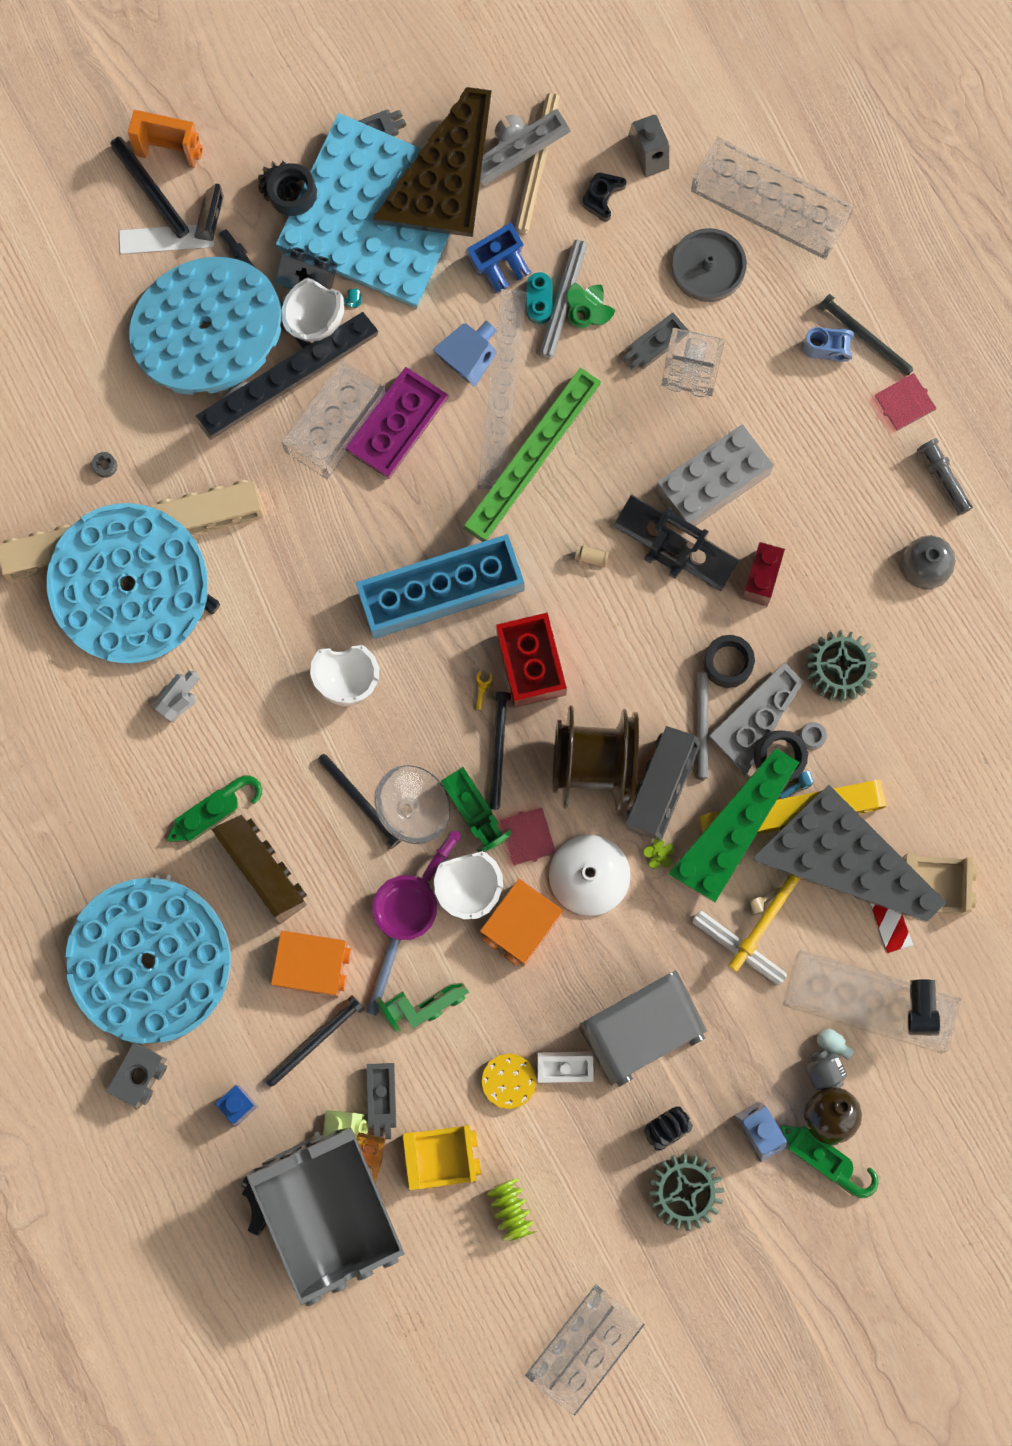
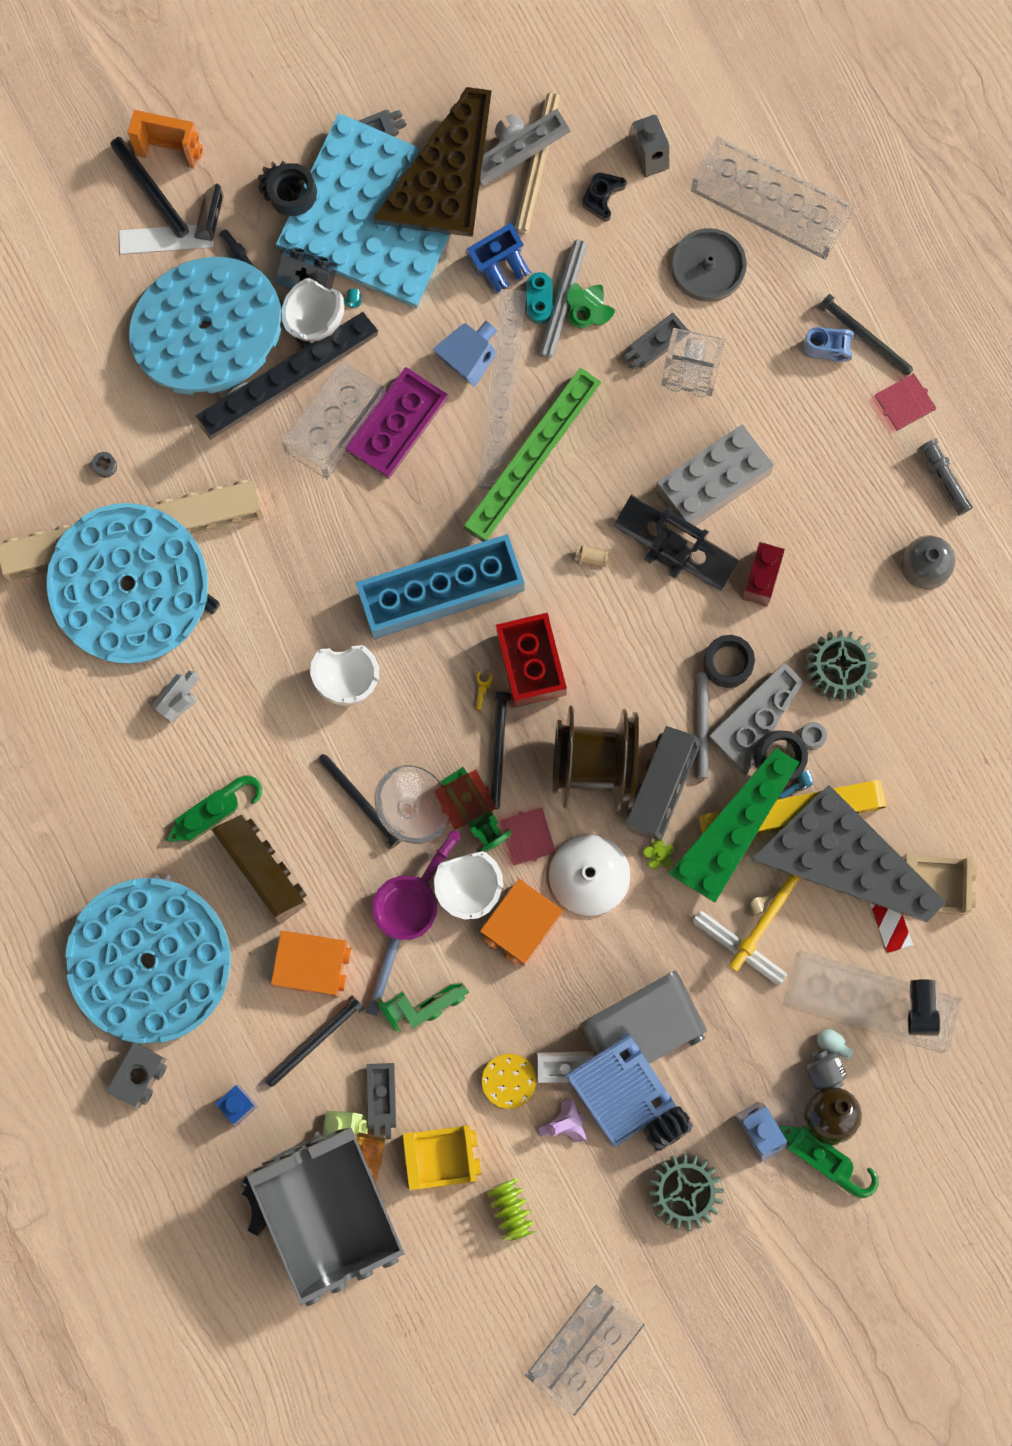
none -> clear red piece [434,769,497,830]
none -> lavender piece [538,1099,586,1142]
none -> medium blue window [566,1034,676,1147]

